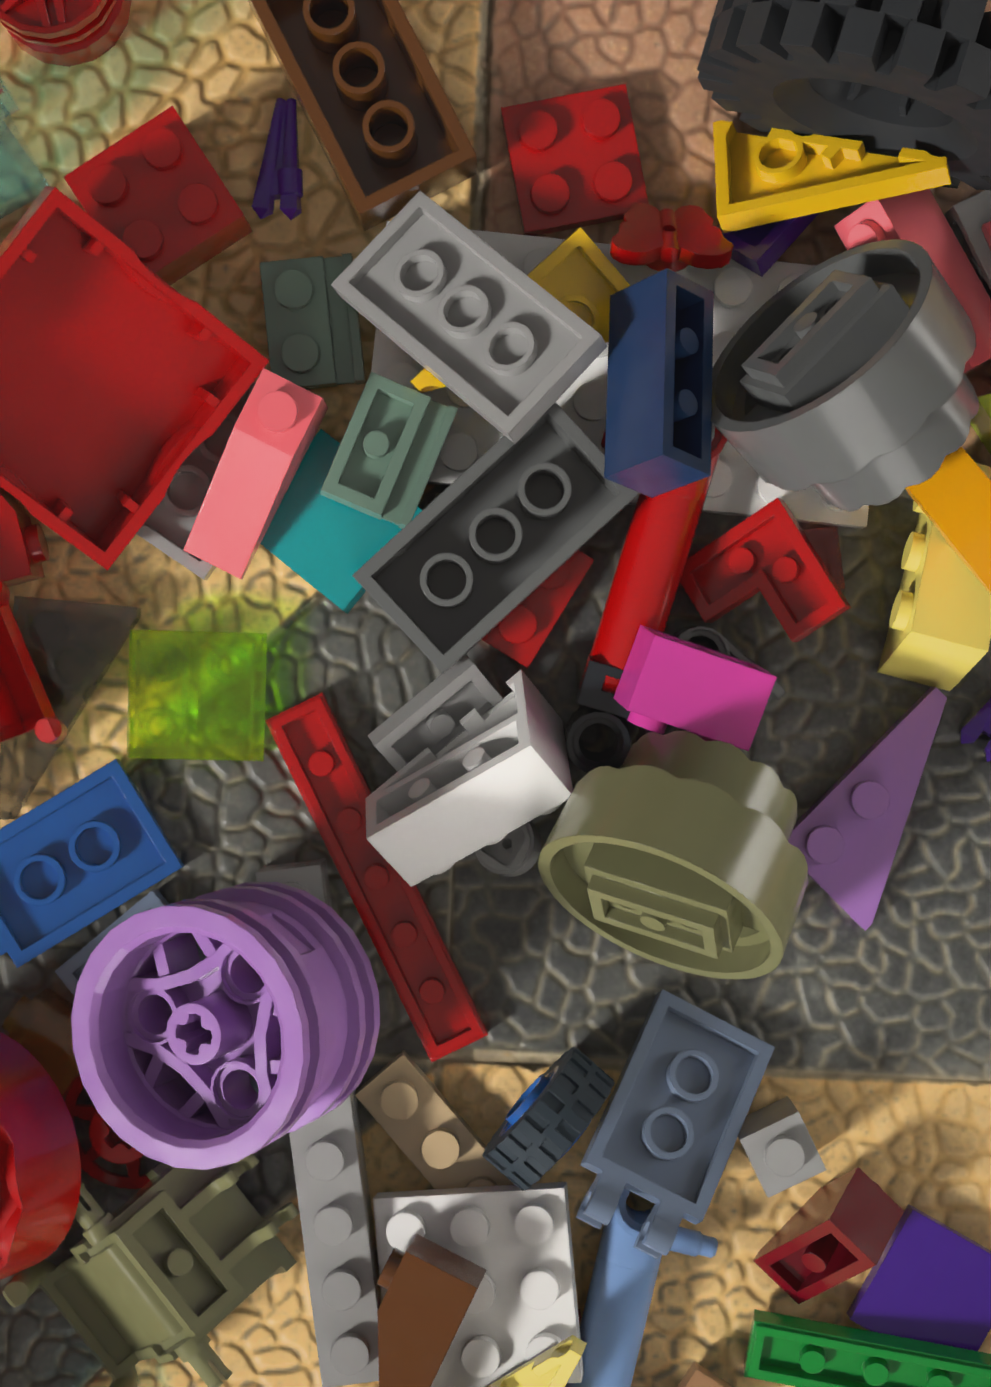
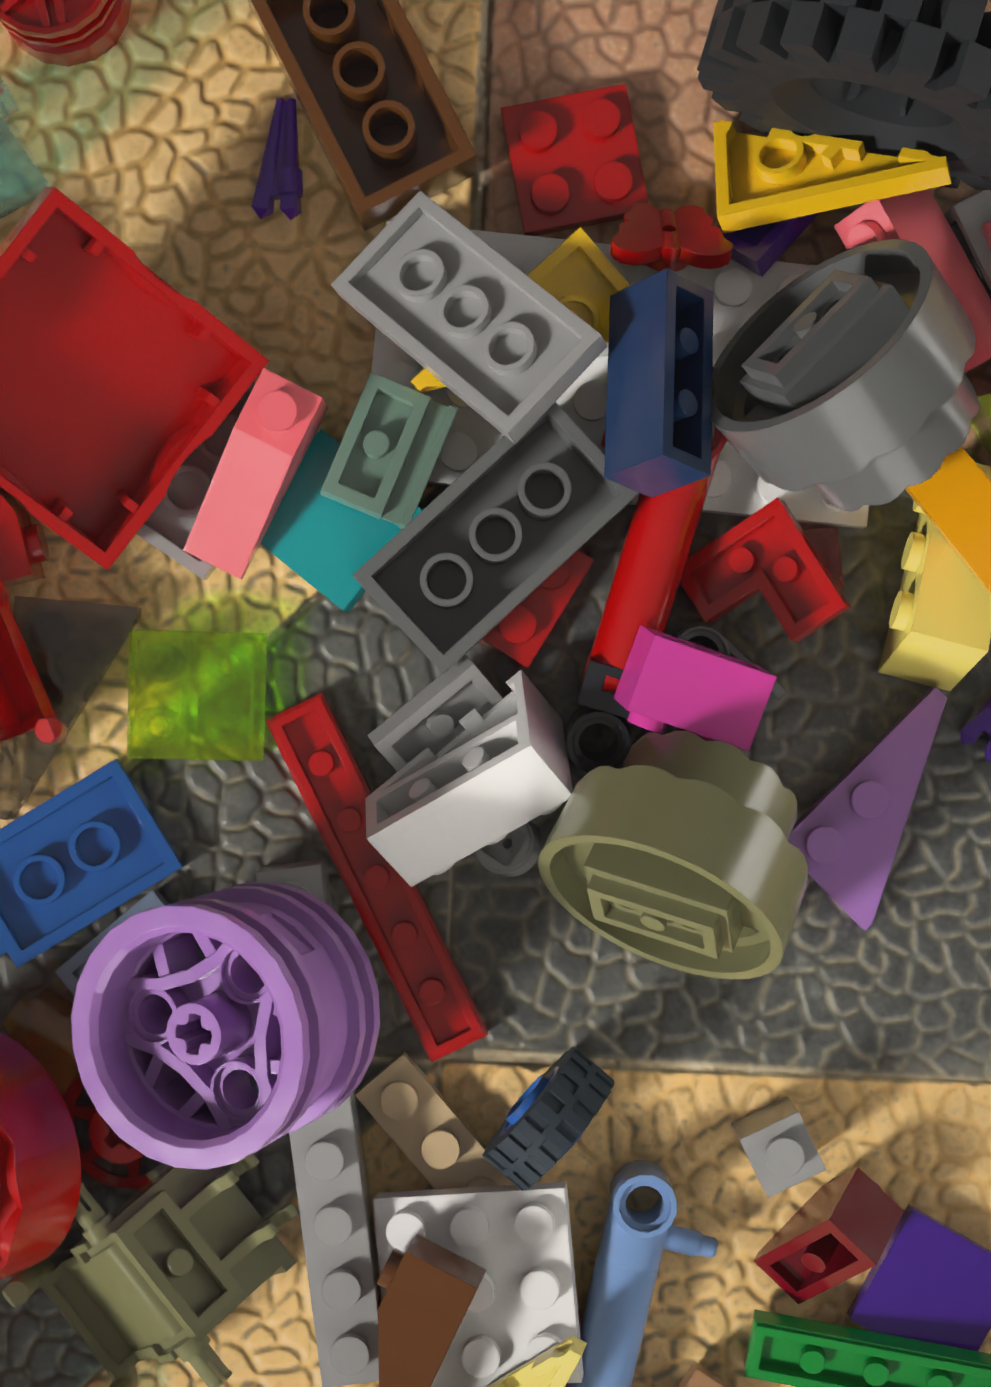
red brick [64,105,253,285] -> none
sand green plate [260,253,366,390] -> none
sand blue tile [576,989,775,1259] -> none

